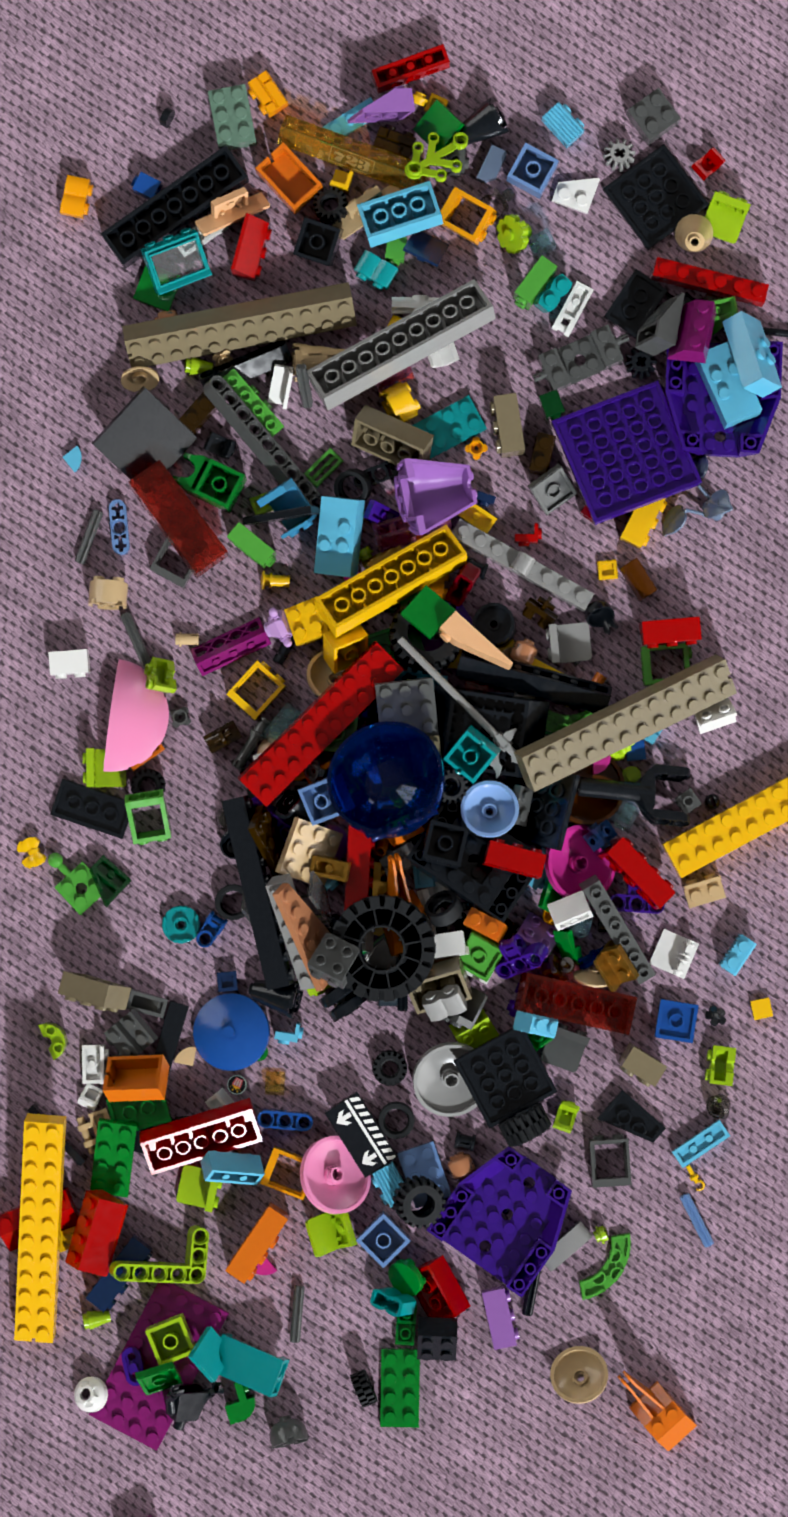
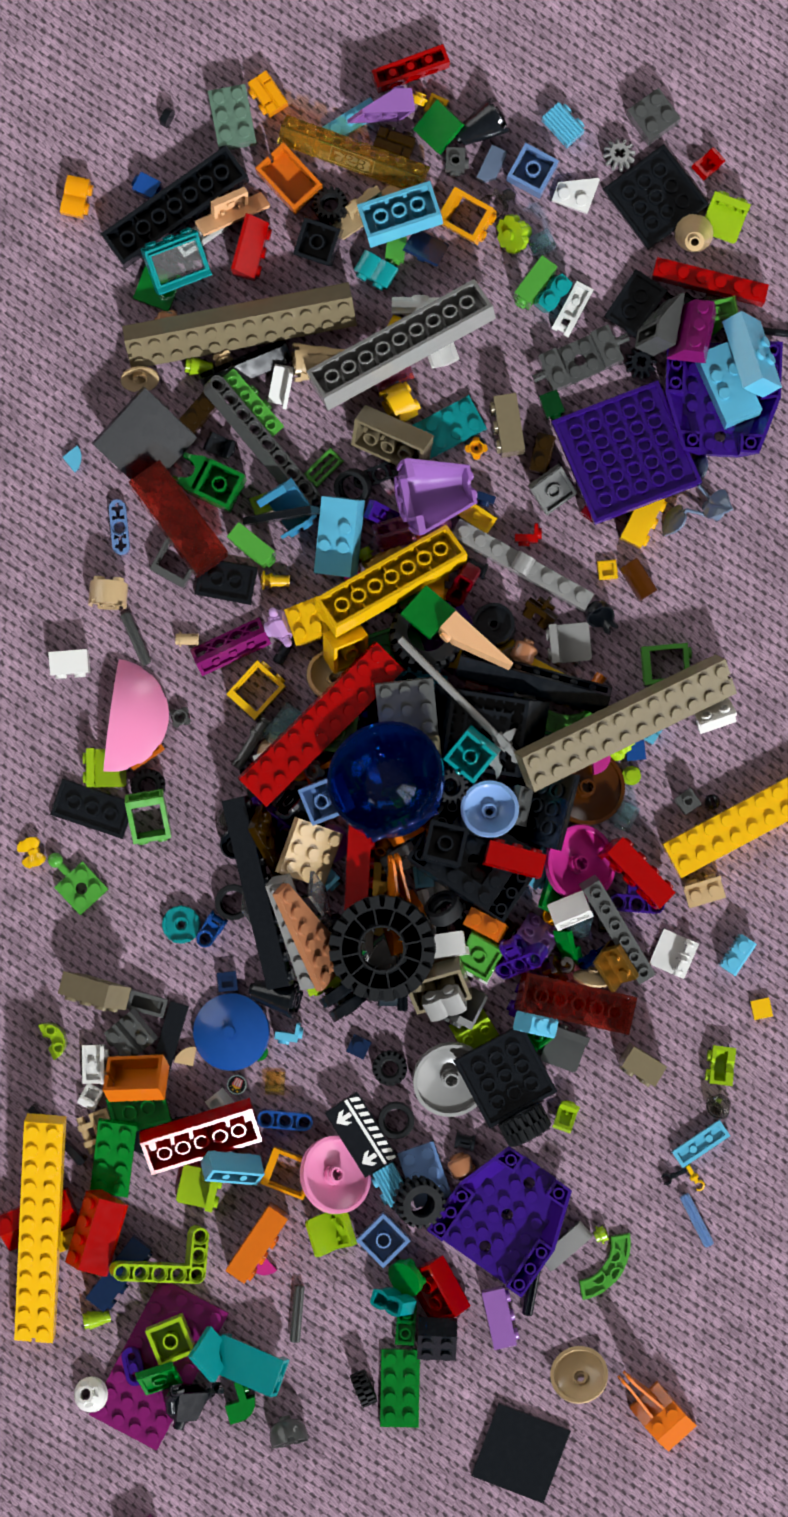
dark grey axle [75,509,103,564] -> none
dark green wing [89,855,132,907] -> none
lime cylinder [144,657,177,693] -> none
dark brown hips [203,720,242,754] -> none
dark grey axle [296,363,313,409] -> none
dark grey bracket [307,933,360,989] -> none
pearl gold slope [309,855,351,882] -> none
yellow panel [330,169,354,194] -> none
lime plant [404,132,468,182] -> none
black piece [576,764,690,827] -> none
dark blue brick [583,819,618,852] -> none
dark grey window [589,1134,632,1188] -> none
black wing [597,1090,666,1143] -> none
red slope [639,616,702,649] -> none
blue plate [654,999,699,1043] -> none
black plant [705,1006,726,1026] -> none
none -> black tile [195,557,258,605]
none -> dark blue plate [346,1034,371,1060]
none -> black tile [471,1402,571,1504]
none -> black hand [661,1168,688,1185]

